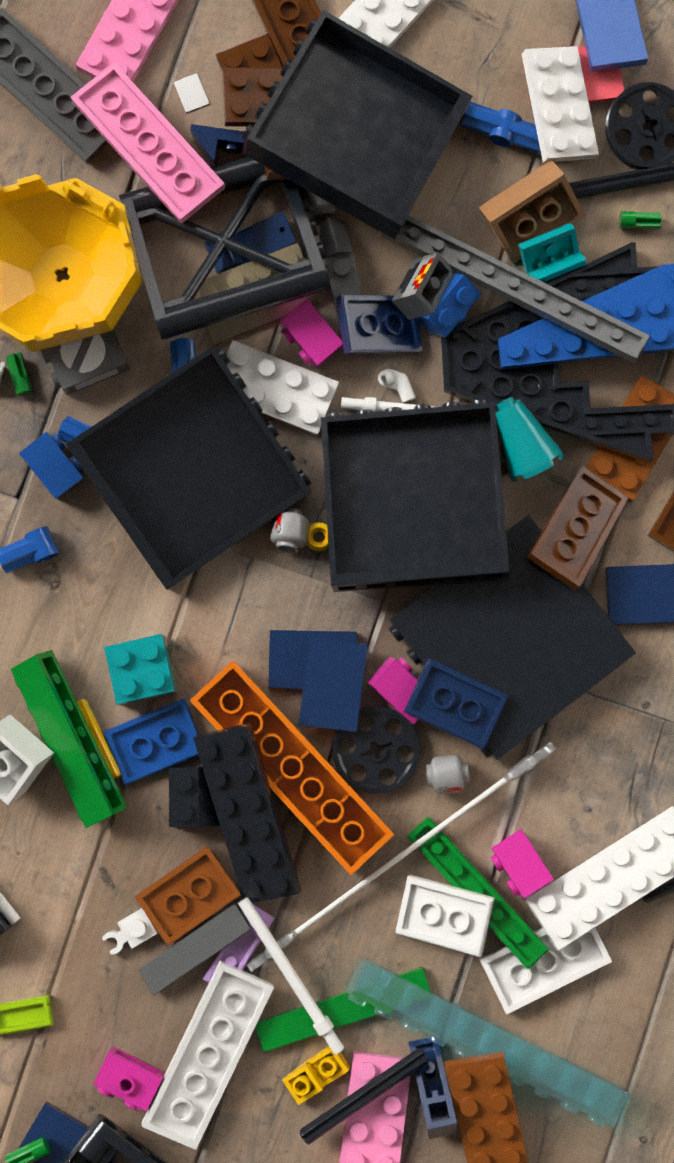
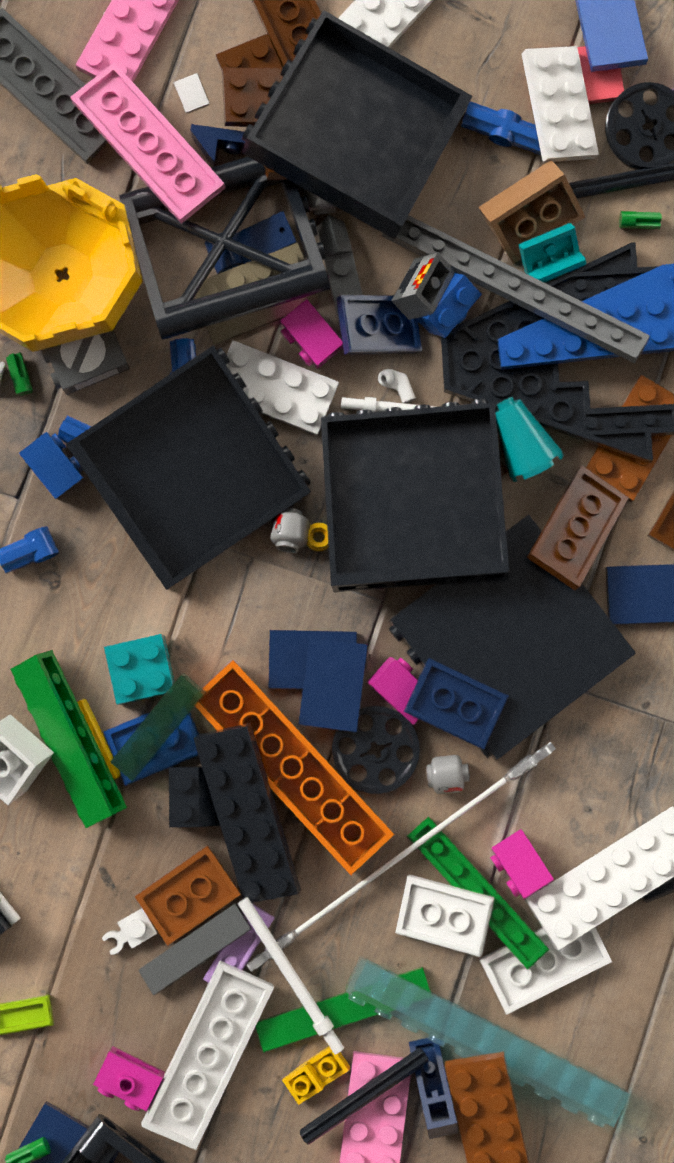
none -> clear green plate [110,673,206,781]

